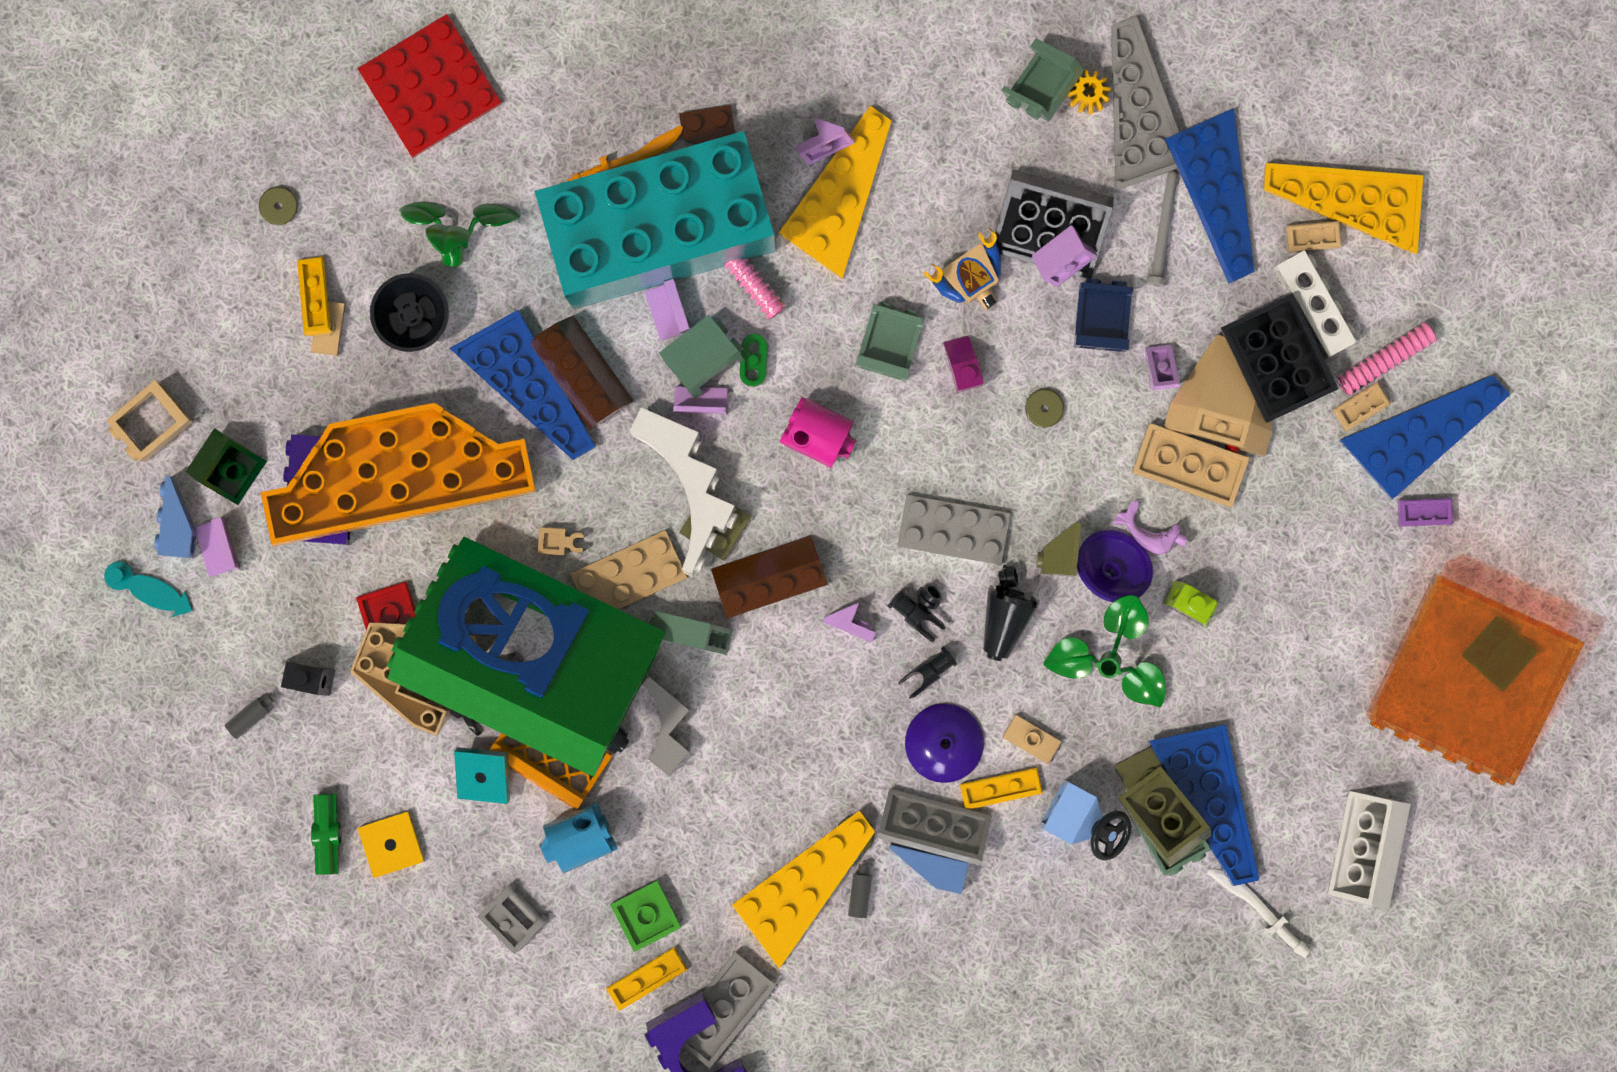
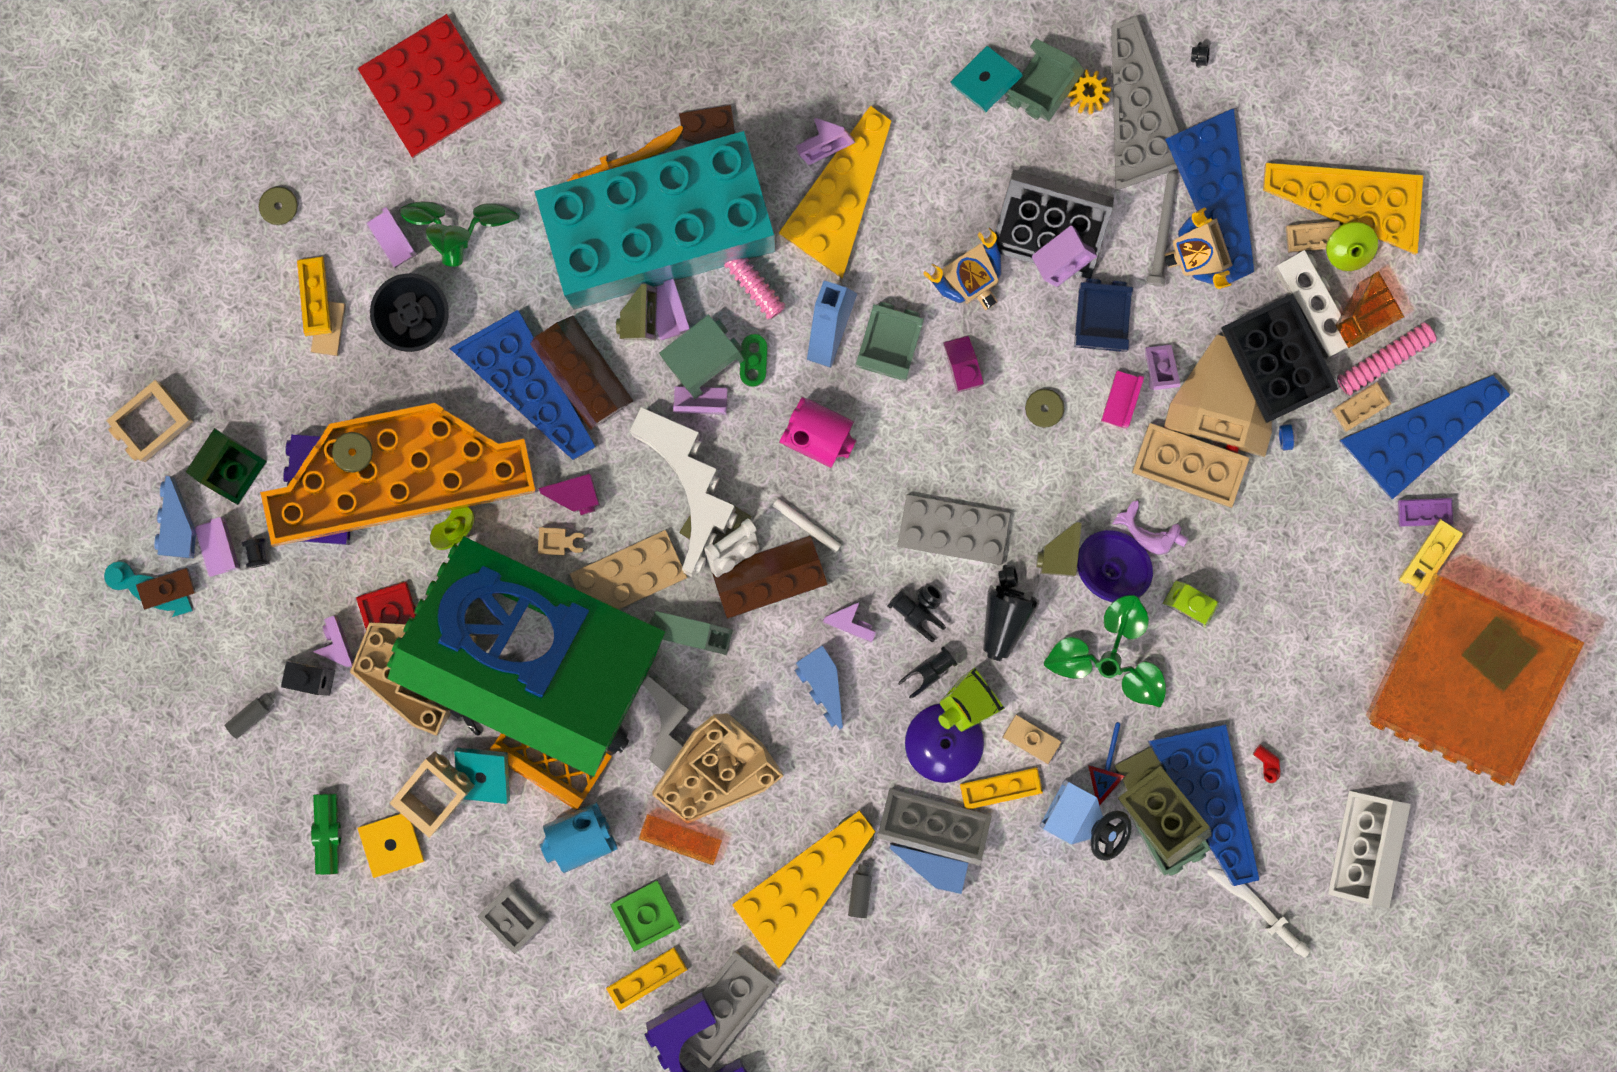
none -> reddish brown plate [136,568,196,610]
none -> black bush [242,538,270,569]
none -> lavender slope [313,615,354,667]
none -> olive piece [332,432,373,473]
none -> lavender panel [367,207,417,268]
none -> tan window [390,751,475,838]
none -> lime dish [430,507,475,550]
none -> magenta slope [539,474,600,516]
none -> olive slope [616,284,657,341]
none -> clear orange plate [638,814,722,865]
none -> tan wedge [652,713,784,824]
none -> white plate [704,518,760,578]
none -> white bar [773,498,842,553]
none -> medium blue slope [794,646,843,729]
none -> medium blue slope [807,280,857,368]
none -> lime torso [938,668,1005,732]
none -> teal tile [950,46,1023,113]
none -> piece [1088,722,1126,806]
none -> dark pink panel [1101,371,1144,429]
none -> torso [1165,207,1233,289]
none -> black plate [1191,42,1210,68]
none -> red arm [1252,744,1281,783]
none -> blue tile [1279,424,1294,451]
none -> lime dish [1326,222,1378,271]
none -> clear orange slope [1335,271,1405,348]
none -> light yellow plate [1399,519,1463,594]

